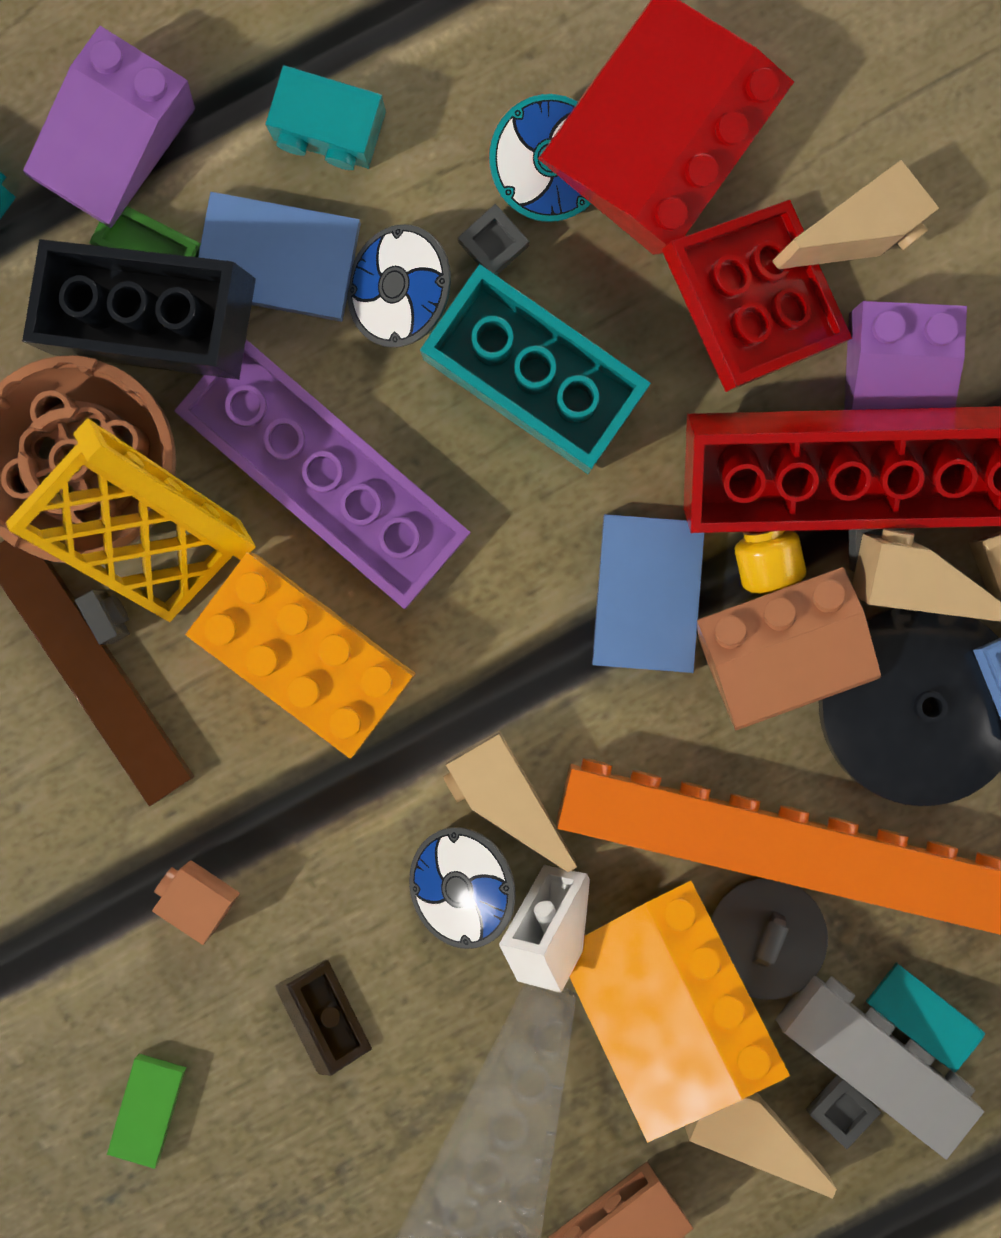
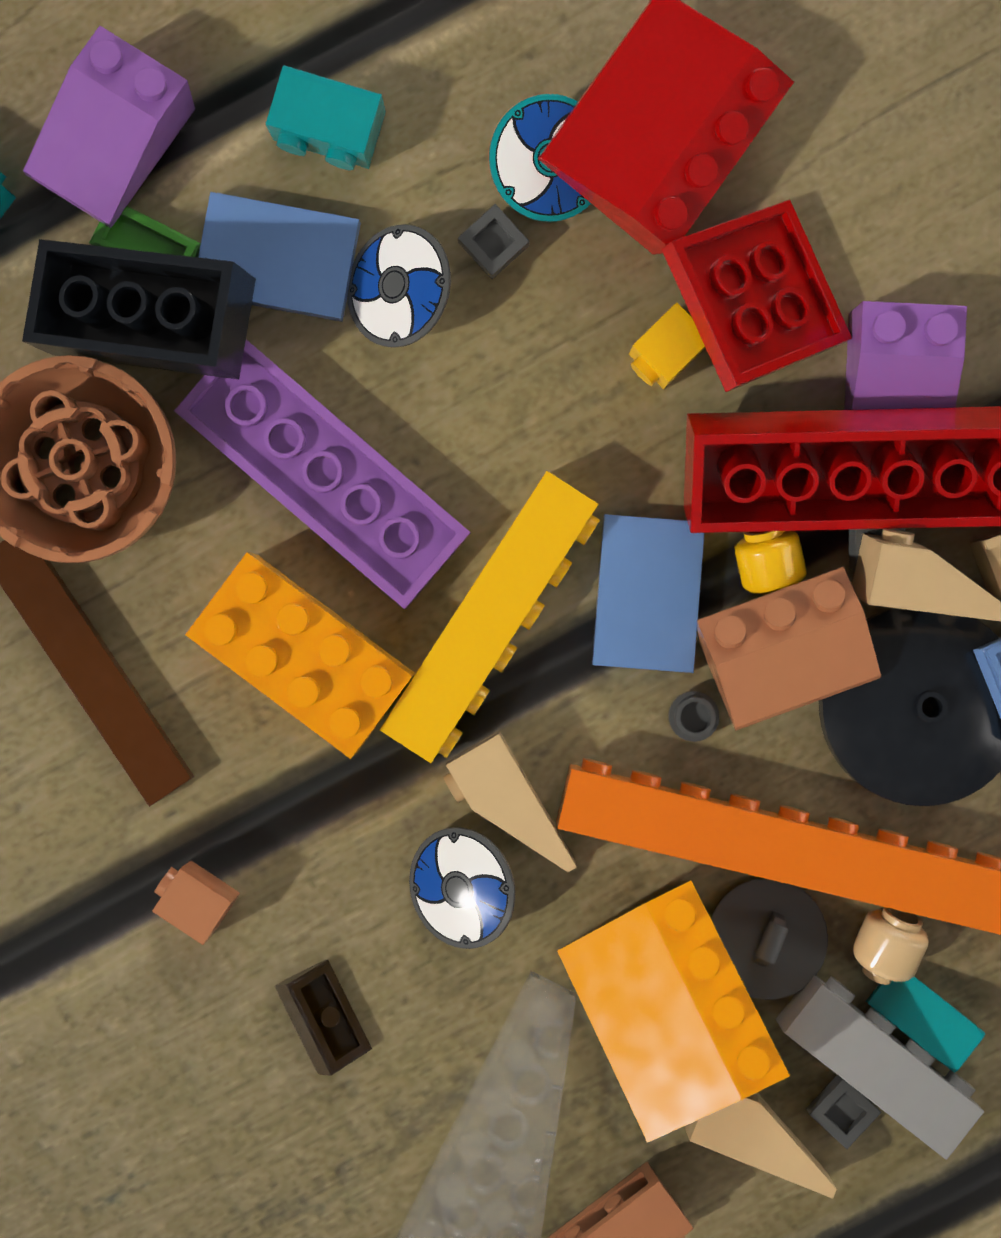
yellow fence [6,418,256,622] -> none
dark grey plate [75,590,130,645] -> none
bright green tile [107,1053,187,1169] -> none
teal brick [420,264,651,474] -> none
white slope [499,865,590,992] -> none
tan slope [772,160,939,269] -> none
none -> yellow brick [380,471,600,763]
none -> yellow brick [629,302,706,389]
none -> dark grey plate [668,691,719,742]
none -> tan head [853,907,929,985]

